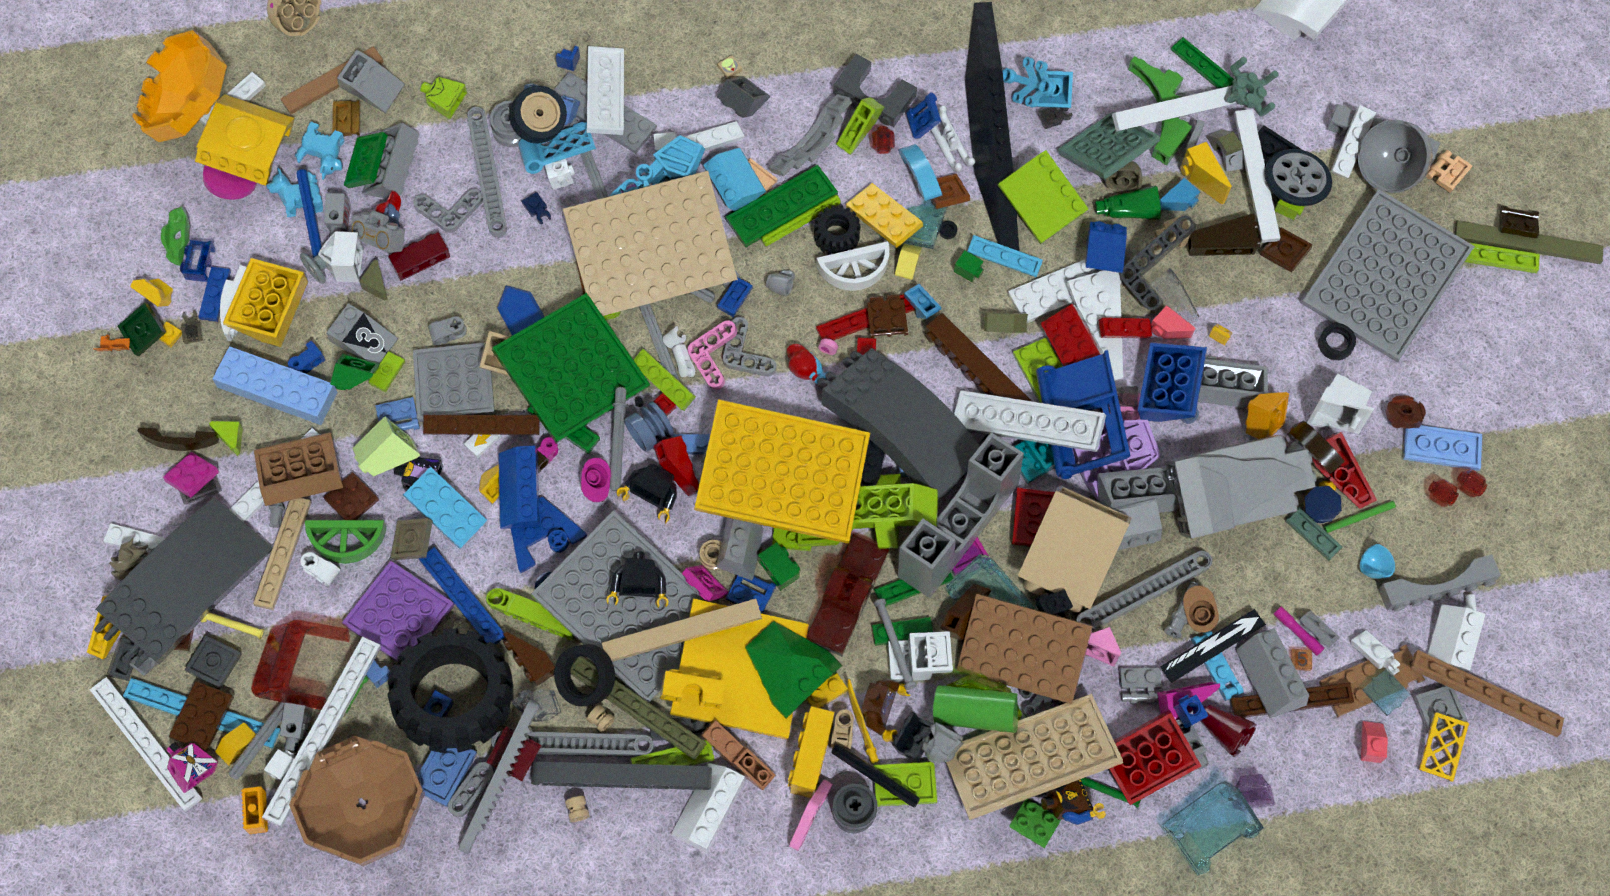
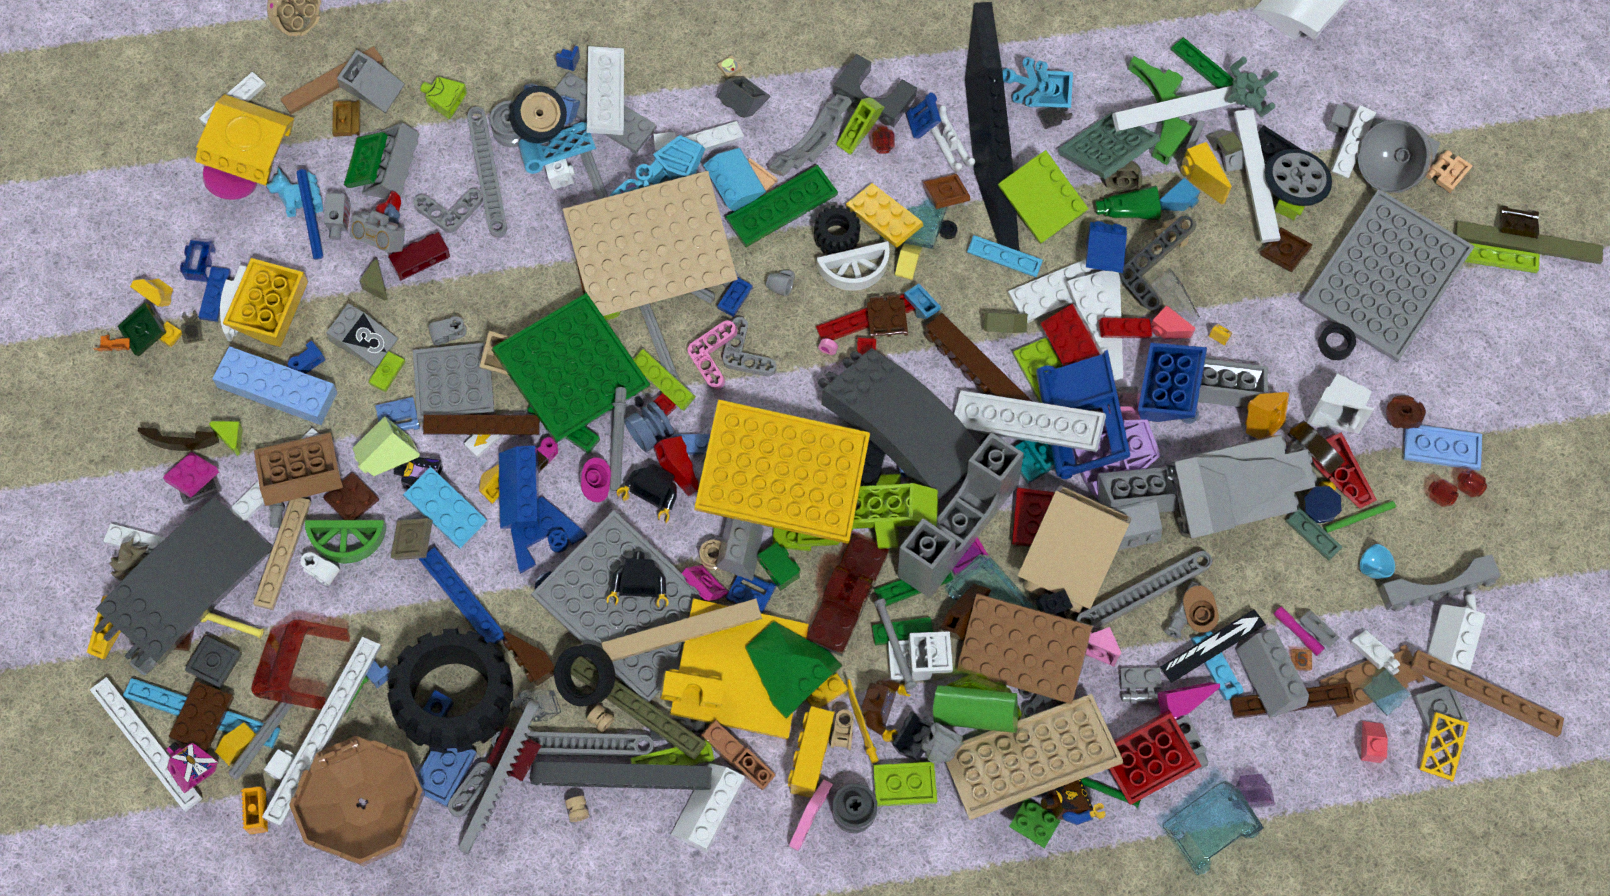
dark grey slope [106,637,140,681] -> none
light orange windscreen [132,30,227,142] -> none
bright green piece [161,206,190,266] -> none
light grey torso [280,703,313,751] -> none
medium azure animal [295,122,345,180] -> none
white piece [300,232,364,284] -> none
green slope [330,354,380,390] -> none
medium lavender plate [342,561,454,662] -> none
lime piece [486,588,574,640] -> none
blue tile [497,285,544,336] -> none
dark blue plate [521,192,551,225] -> none
white piece [663,326,696,377] -> none
lime axle [761,195,841,246] -> none
red hair [787,344,828,384] -> none
black axle [831,744,920,808] -> none
medium azure slope [898,144,942,201] -> none
green brick [954,250,984,283] -> none
blue brick [1173,695,1209,728] -> none
dark brown slope [1188,214,1260,256] -> none
dark red cone [1200,704,1257,757] -> none

